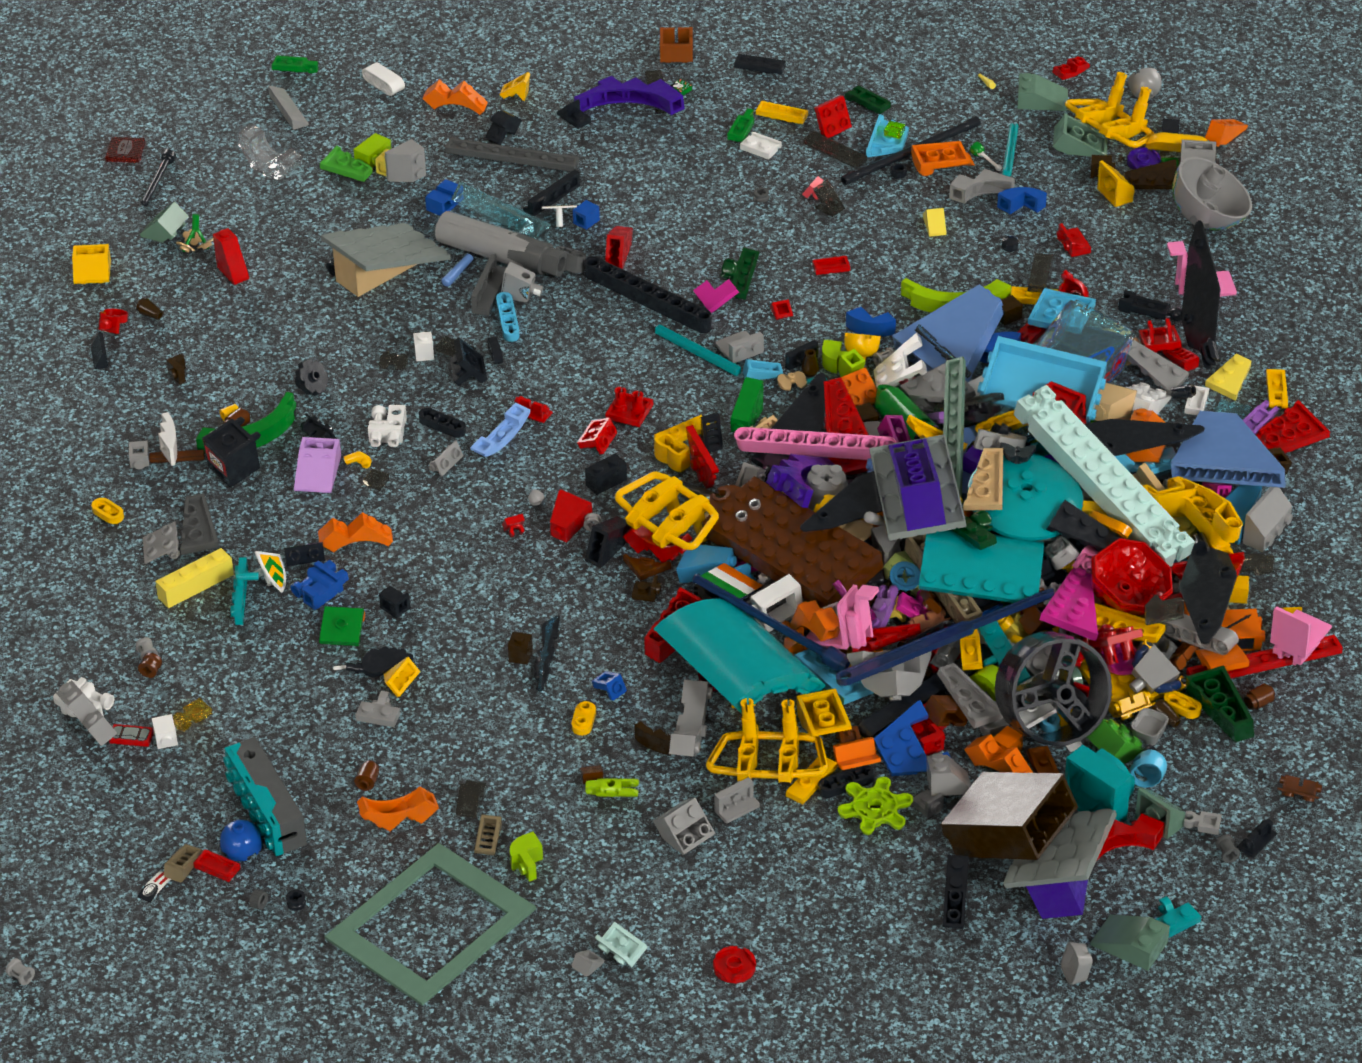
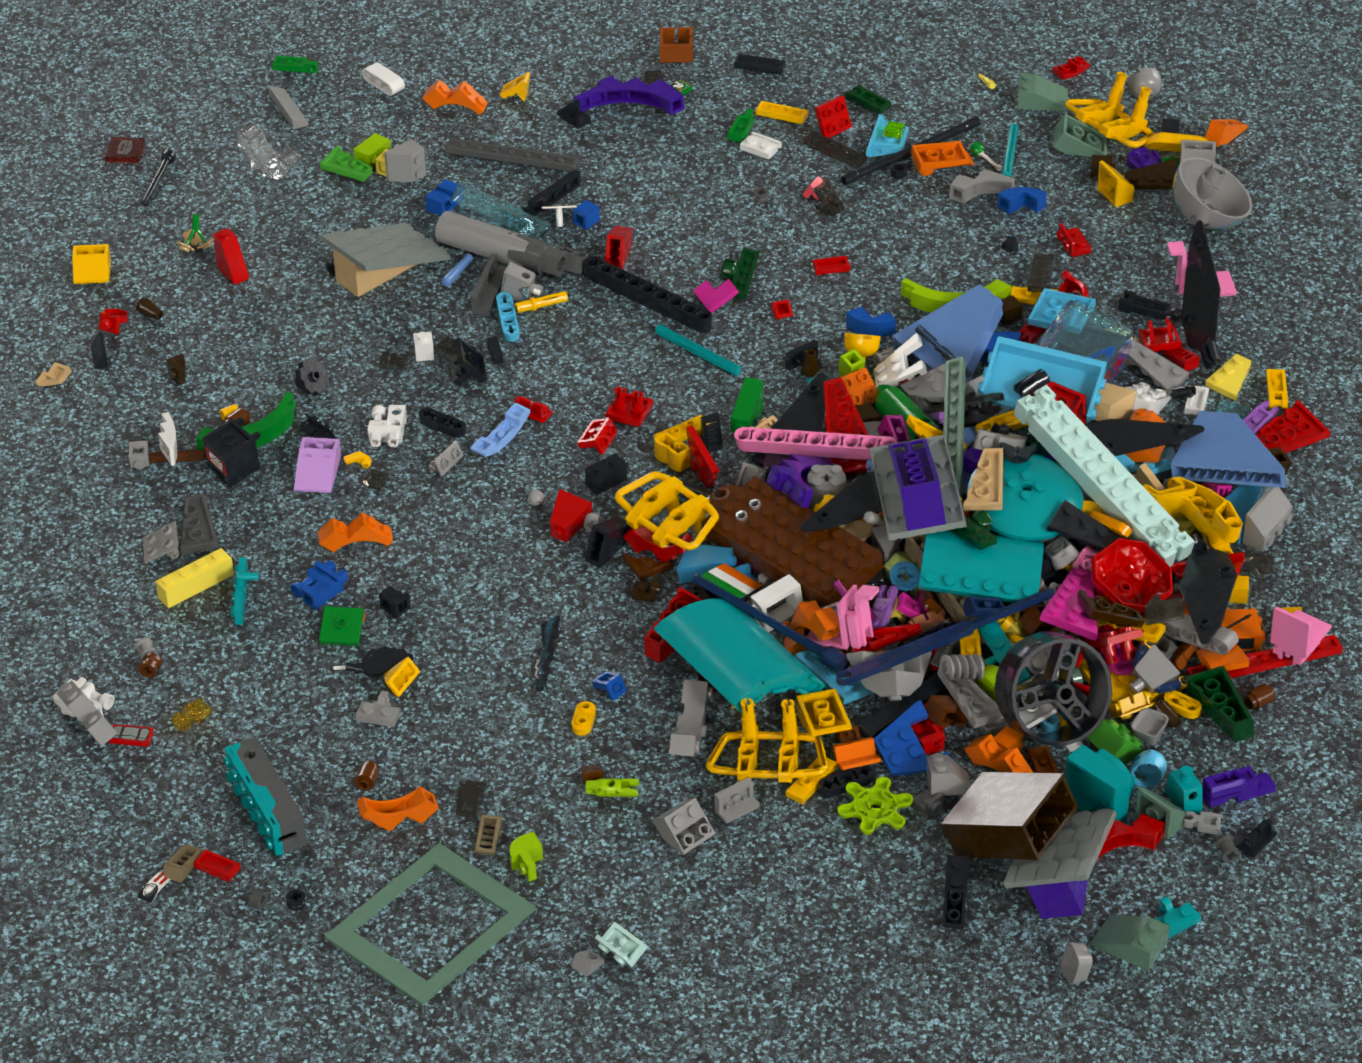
light grey bush [5,958,35,985] -> none
yellow plate [91,498,124,524] -> none
sand green slope [139,201,189,243] -> none
white brick [152,714,178,749] -> none
blue cylinder [220,820,262,861] -> none
shield [254,551,286,593] -> none
black hinge [284,542,325,567] -> none
black brick [485,110,522,145] -> none
red tile [502,513,525,537] -> none
dark brown brick [508,632,533,665] -> none
dark brown slope [634,721,671,755] -> none
red tile [713,946,756,984] -> none
light grey bracket [716,331,764,363] -> none
medium azure slope [743,359,783,380] -> none
tan piece [777,371,807,391] -> none
lime brick [822,340,847,374] -> none
light yellow slope [923,208,946,237] -> none
reddish brown hinge [1277,774,1322,802] -> none
none -> tan slope [35,362,72,386]
none -> yellow pin [514,291,568,313]
none -> light grey piece [939,654,985,681]
none -> dark blue brick [963,596,1005,619]
none -> black arm [1013,369,1050,397]
none -> dark brown wing [1077,589,1145,628]
none -> teal torso [1165,765,1202,818]
none -> dark purple plate [1202,766,1276,808]

